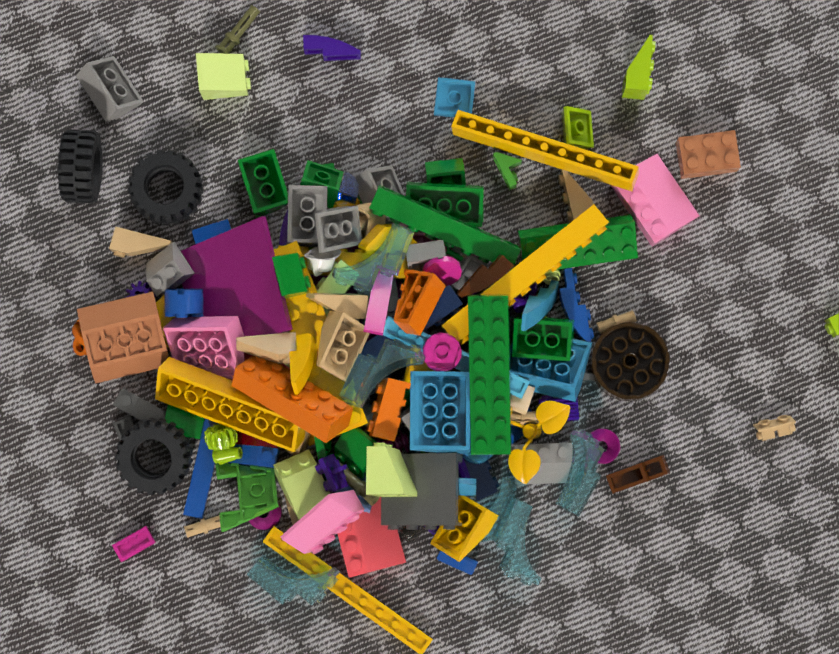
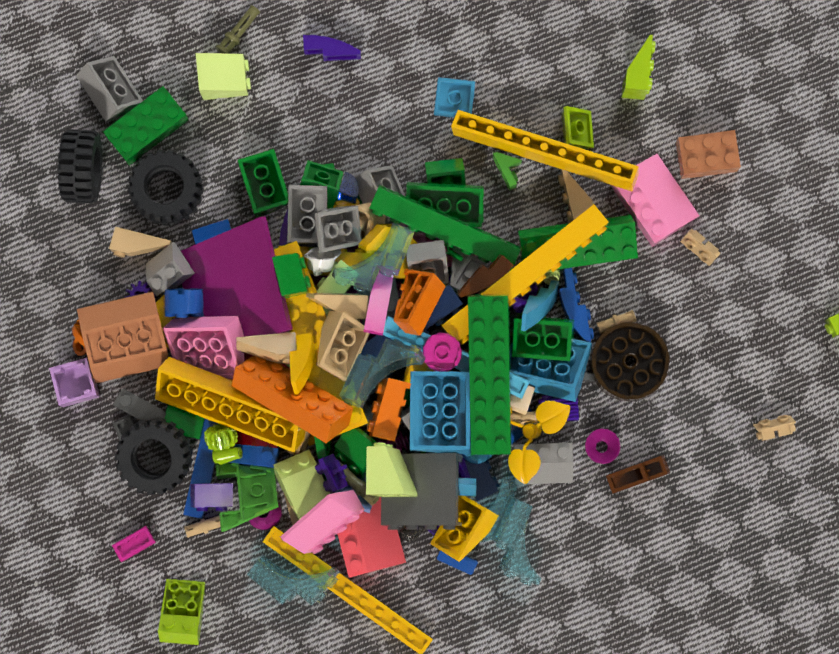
dark pink tile [423,256,462,286] -> none
clear light blue arch [556,429,605,517] -> none
none -> lavender container [49,358,100,407]
none -> green brick [103,86,189,166]
none -> lime slope [158,579,205,645]
none -> brick [190,483,233,511]
none -> tan hinge [680,229,720,266]

